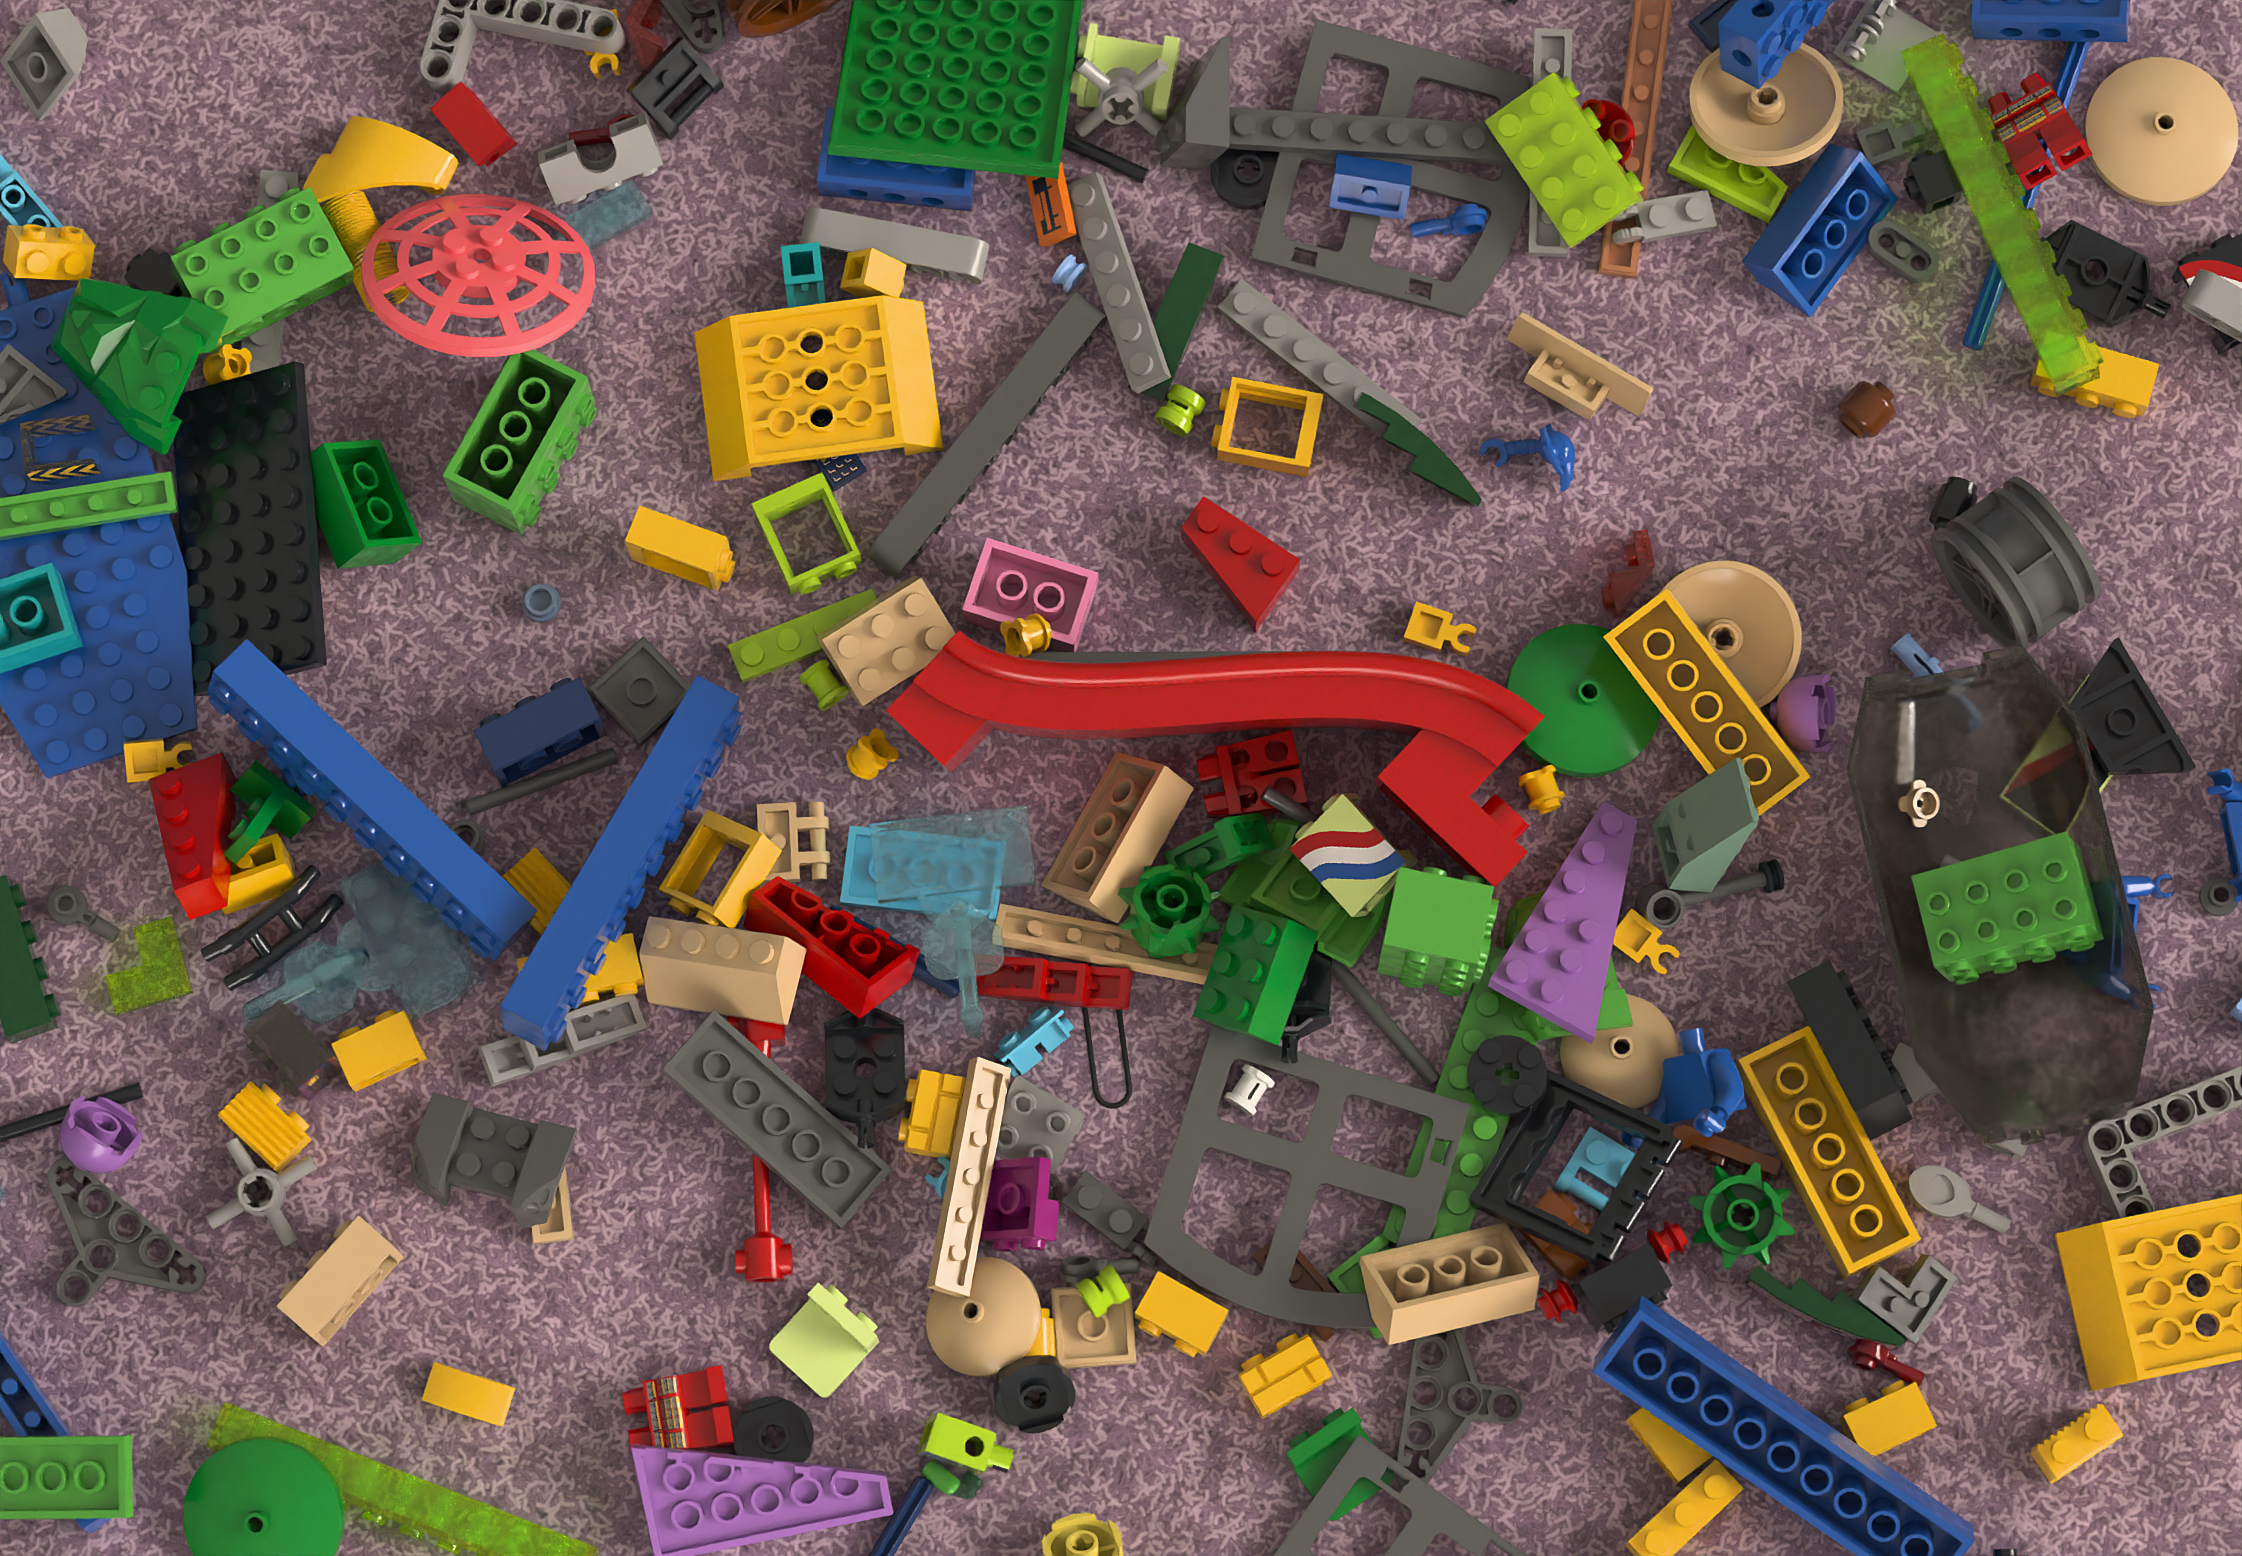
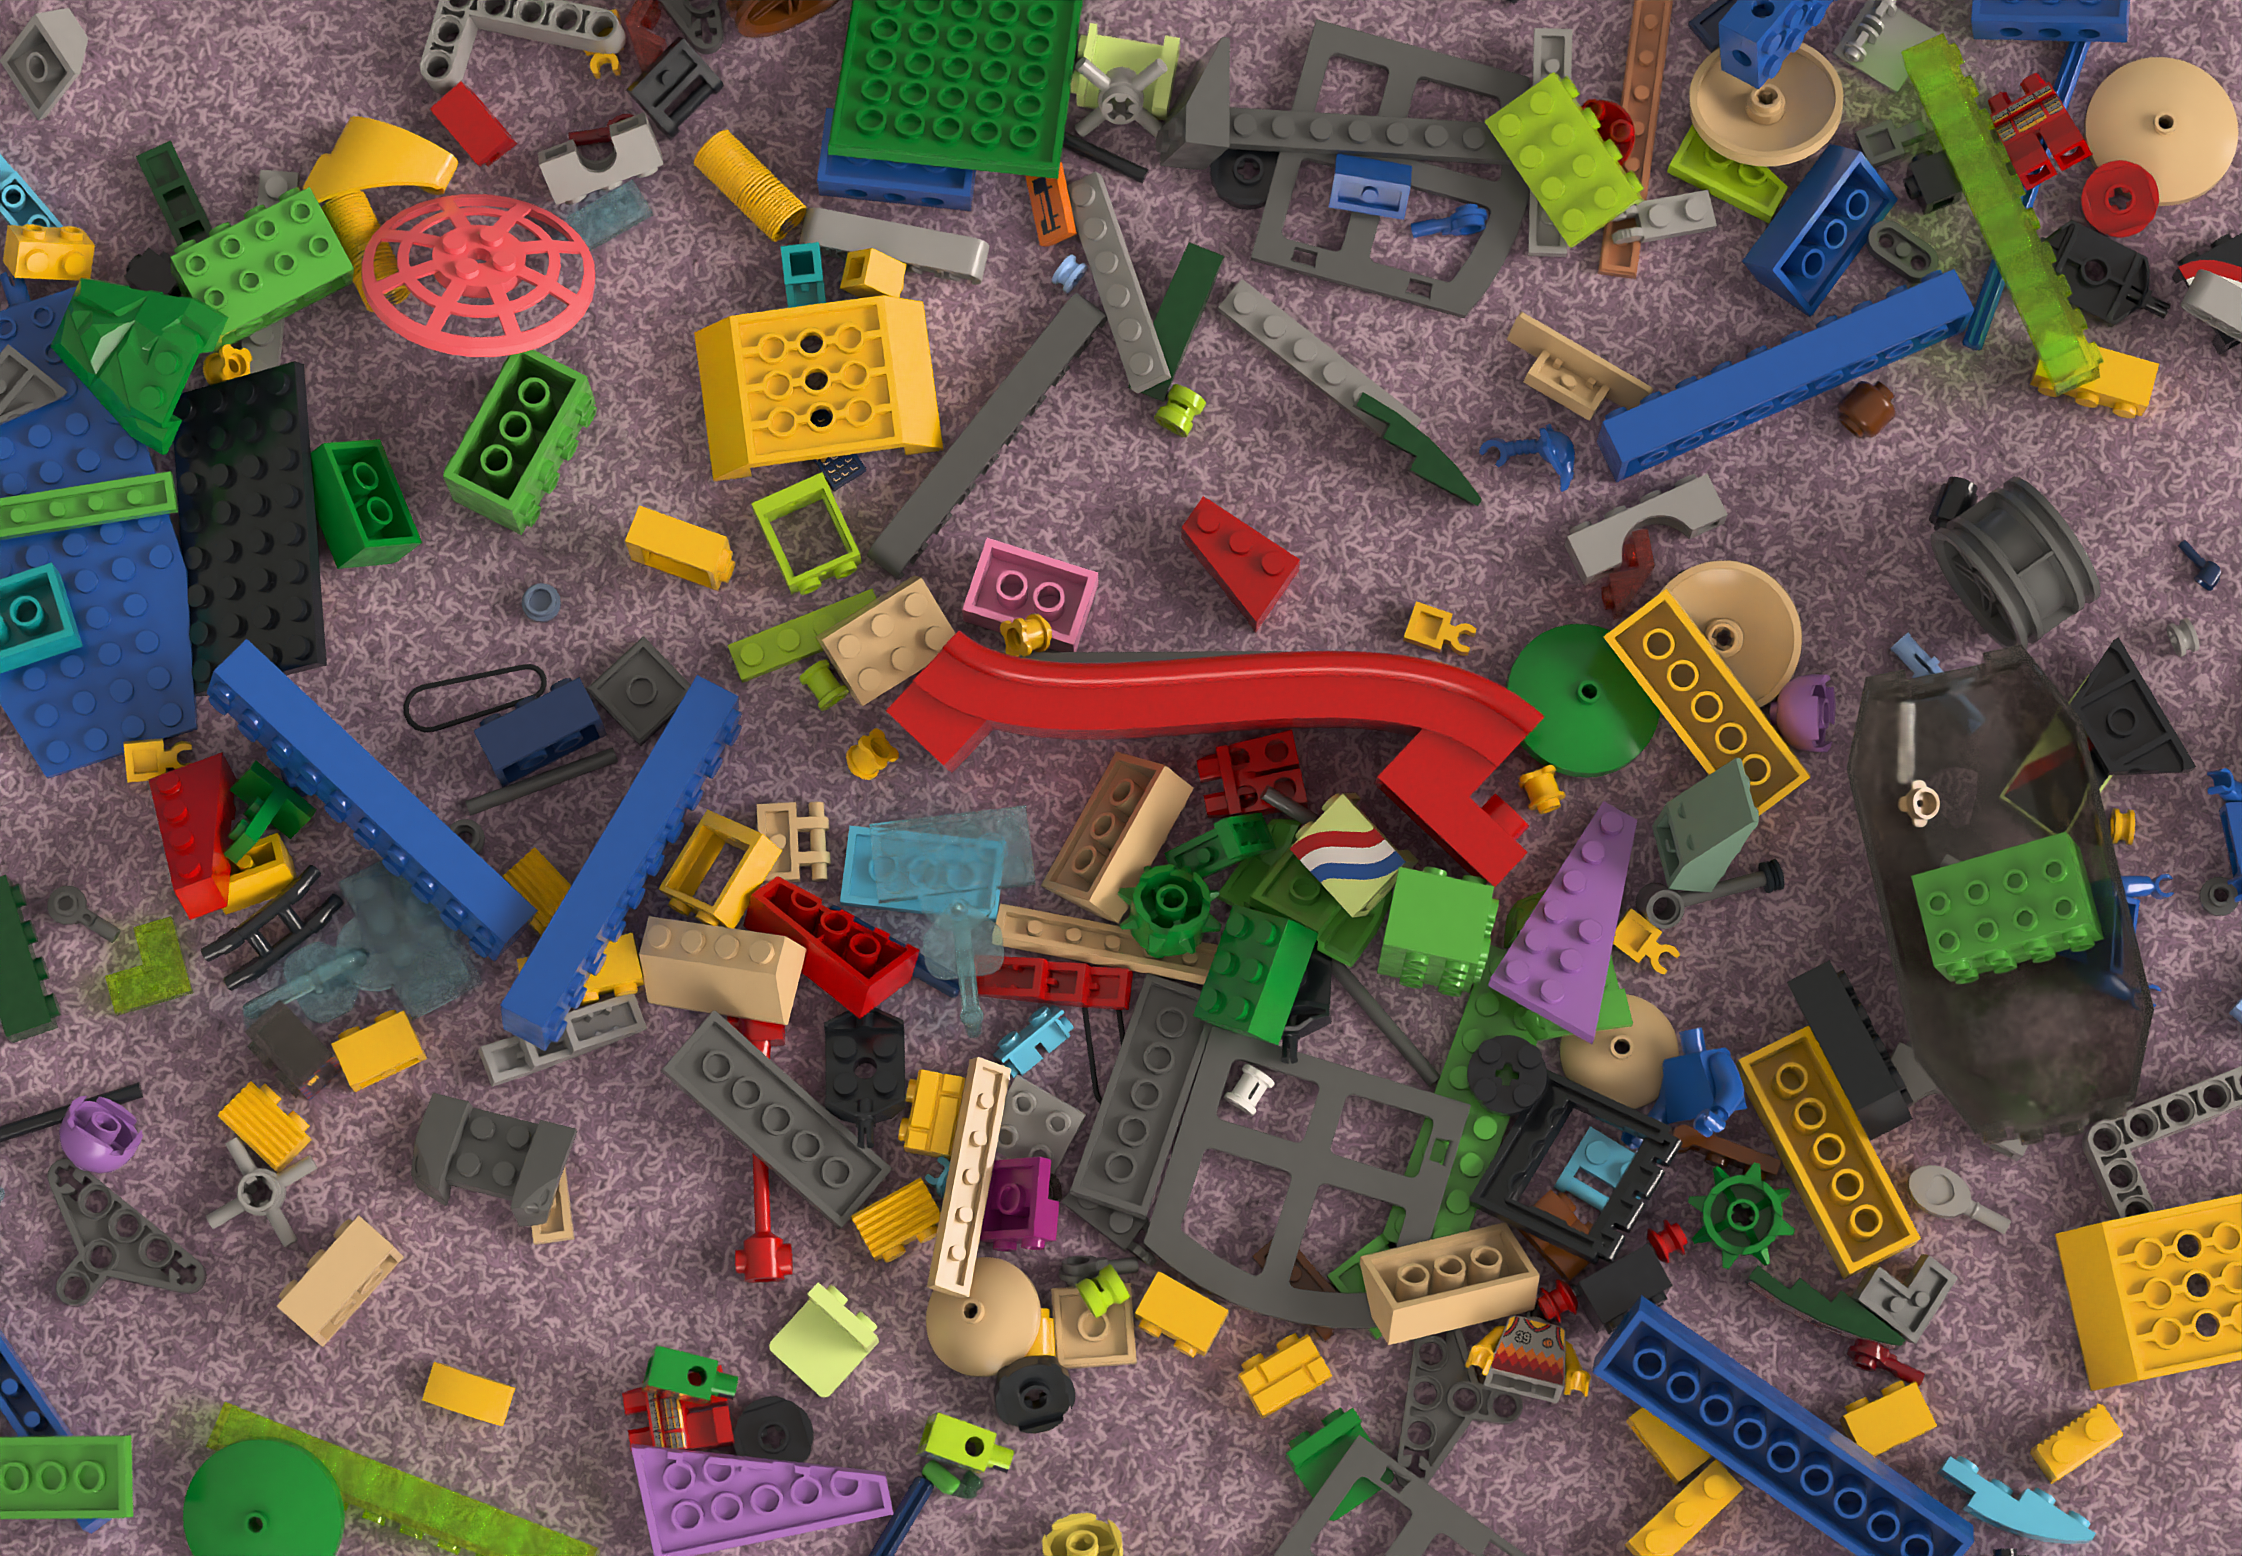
clear smoke piece [20,414,101,482] -> none
yellow window [1211,377,1324,477] -> none
none -> dark green slope [136,140,213,246]
none -> black piece [403,664,547,733]
none -> green torso [641,1345,738,1404]
none -> yellow piece [694,130,807,242]
none -> yellow brick [851,1177,941,1263]
none -> dark grey plate [1070,973,1213,1220]
none -> torso [1465,1303,1591,1404]
none -> light grey arch [1564,474,1728,586]
none -> blue brick [1597,269,1975,483]
none -> medium azure slope [1937,1456,2096,1544]
none -> red plate [2081,160,2159,238]
none -> yellow bush [2110,808,2135,845]
none -> light grey bush [2166,618,2200,657]
none -> dark blue hand [2178,540,2221,591]

